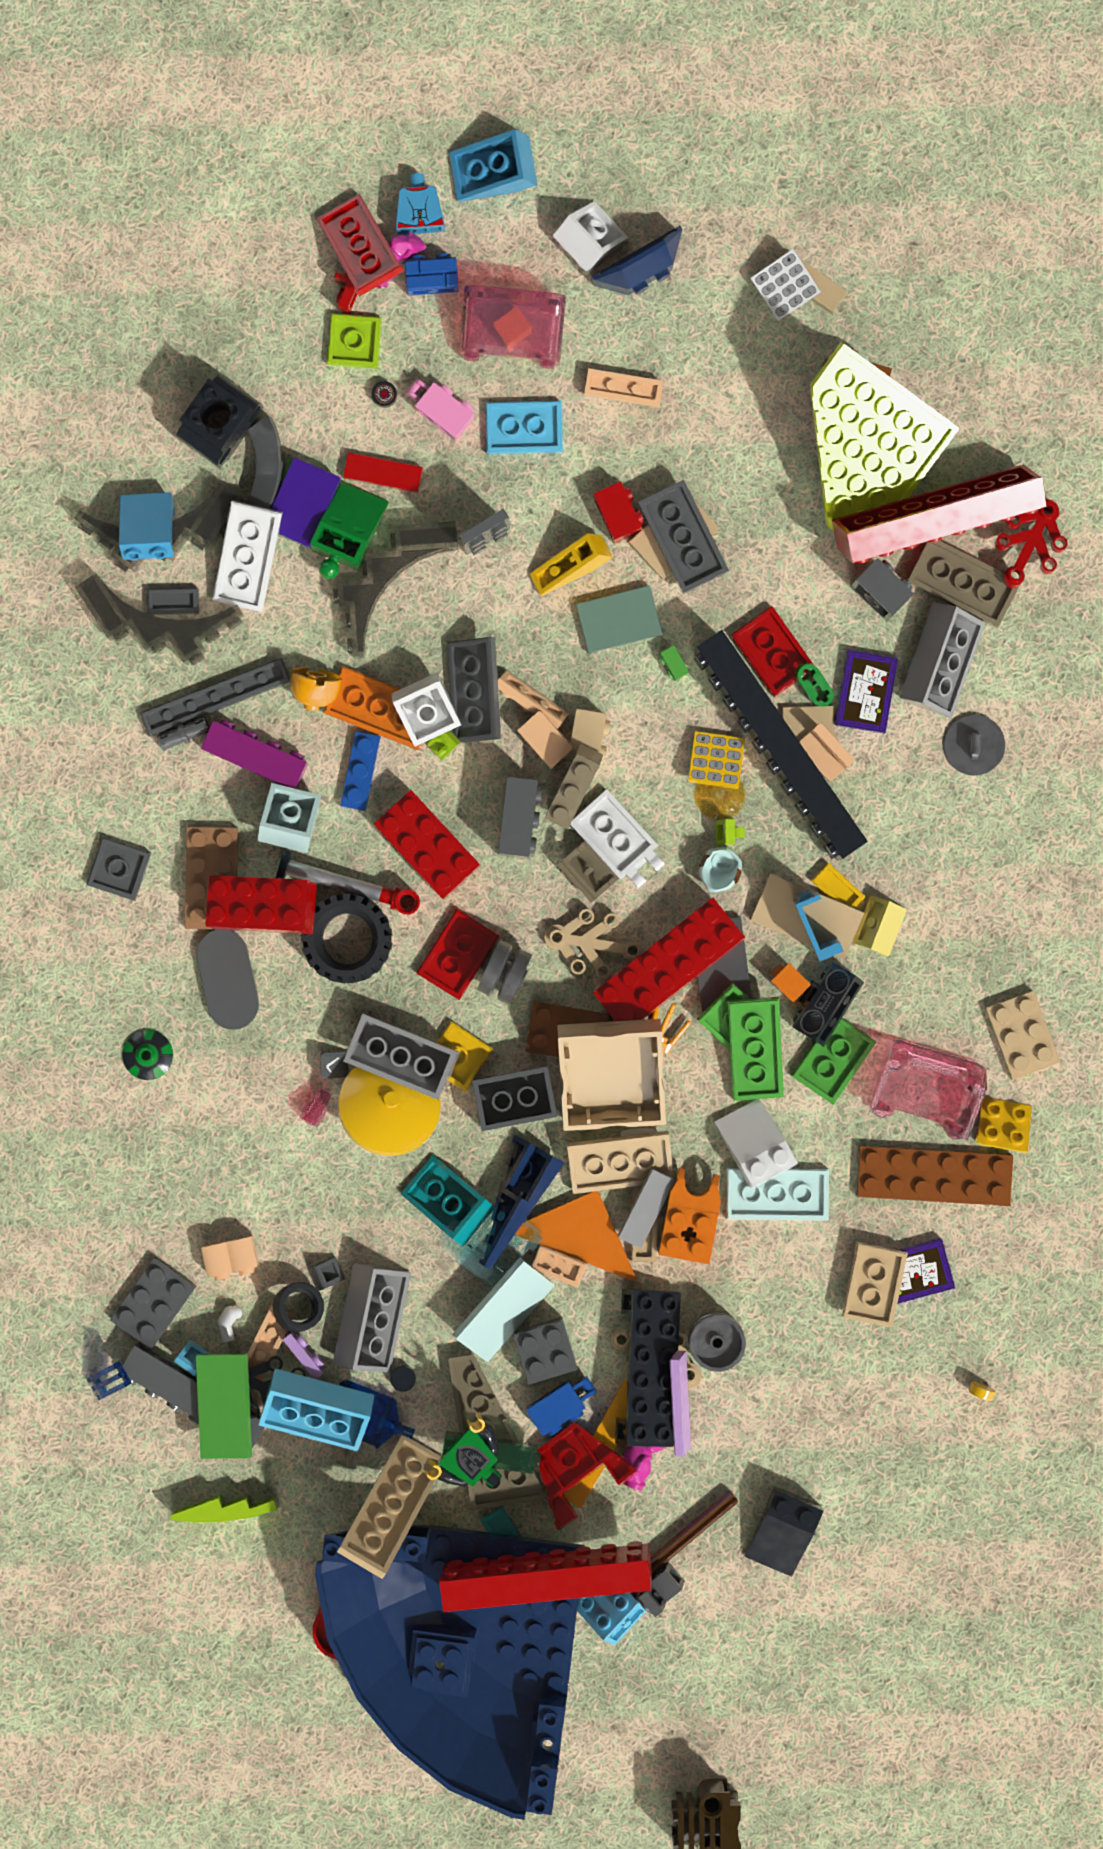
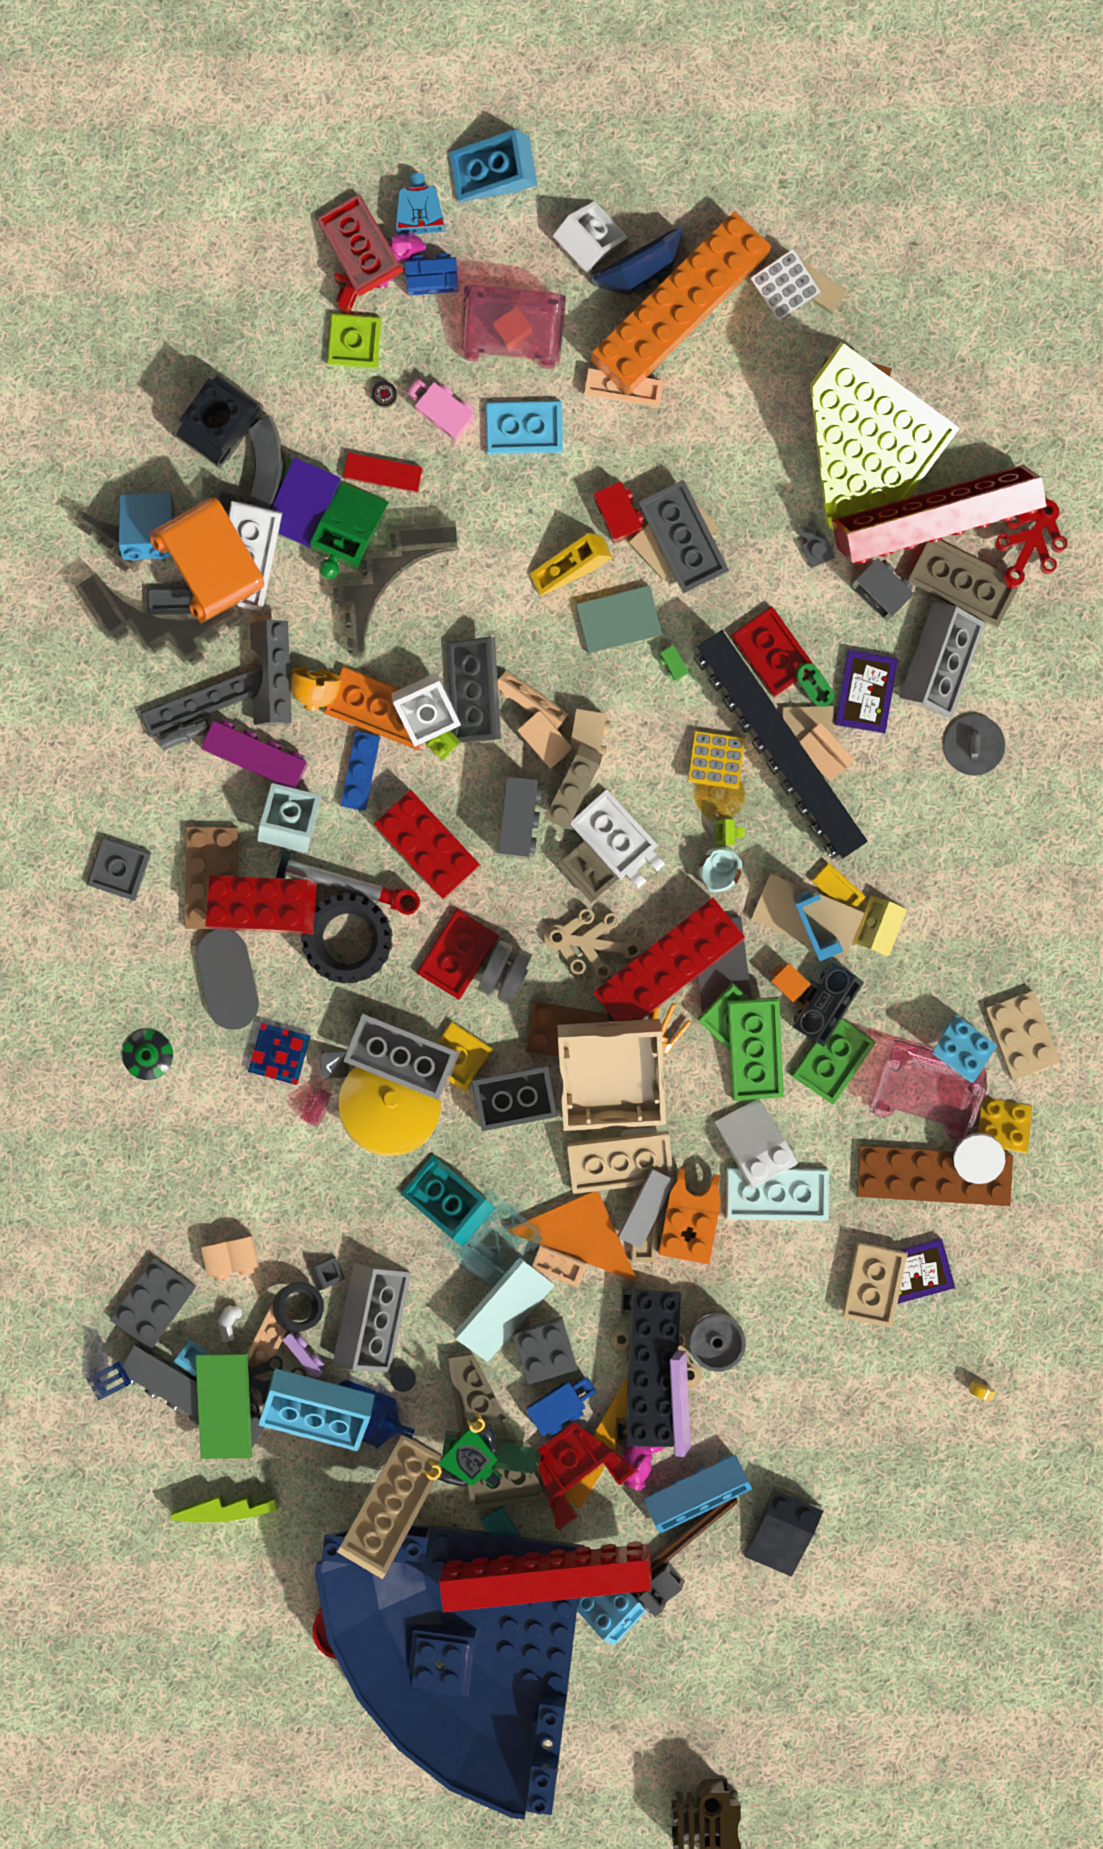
dark grey plate [459,508,510,556] -> none
dark blue wedge [479,1135,565,1269] -> none
none -> orange windscreen [149,497,264,624]
none -> clear blue tile [248,1023,311,1085]
none -> dark grey arch [250,620,292,726]
none -> orange brick [591,211,771,396]
none -> dark azure brick [643,1455,752,1533]
none -> dark grey plate [797,520,835,569]
none -> medium azure bracket [932,1015,998,1083]
none -> white tile [953,1132,1005,1184]

